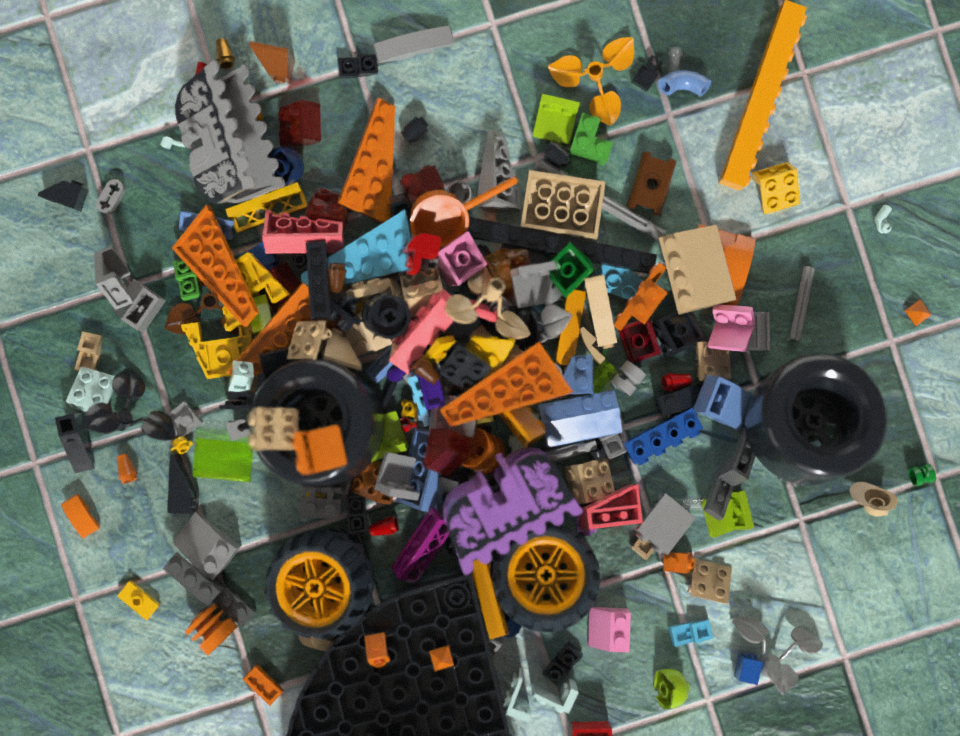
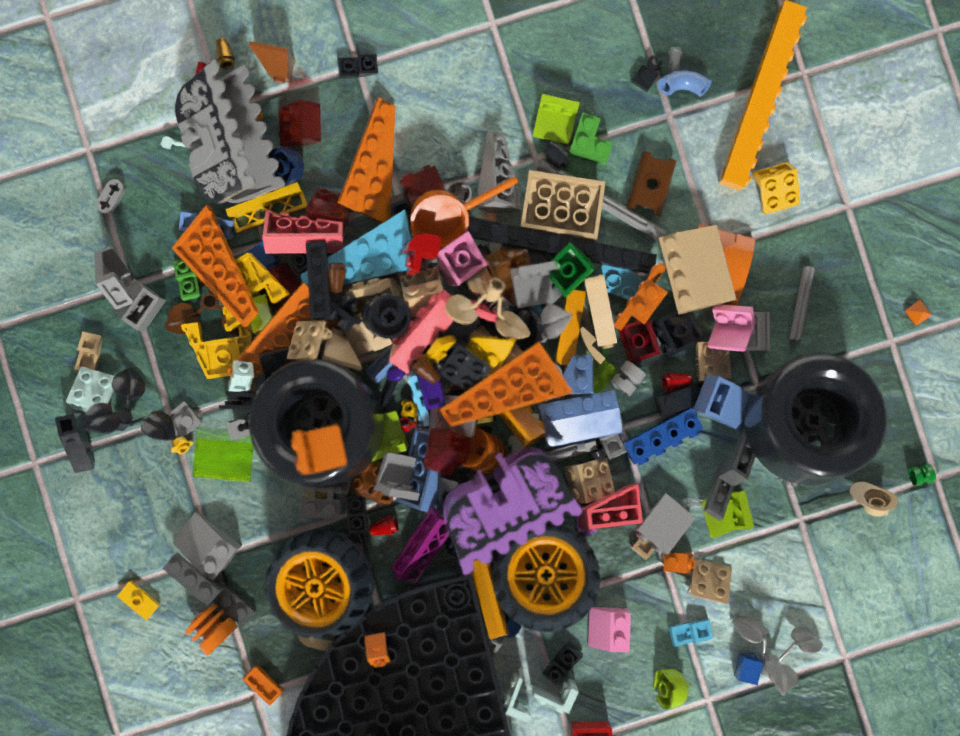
black slope [38,180,89,212] -> none
orange slope [61,494,100,538] -> none
orange cone [116,454,138,484] -> none
black slope [167,454,199,514] -> none
tan bracket [248,407,298,451] -> none
light grey slope [373,26,454,63] -> none
black brick [400,116,429,144] -> none
orange slope [429,645,454,671] -> none
light orange plant [548,37,634,126] -> none
light aqua arm [874,205,892,233] -> none

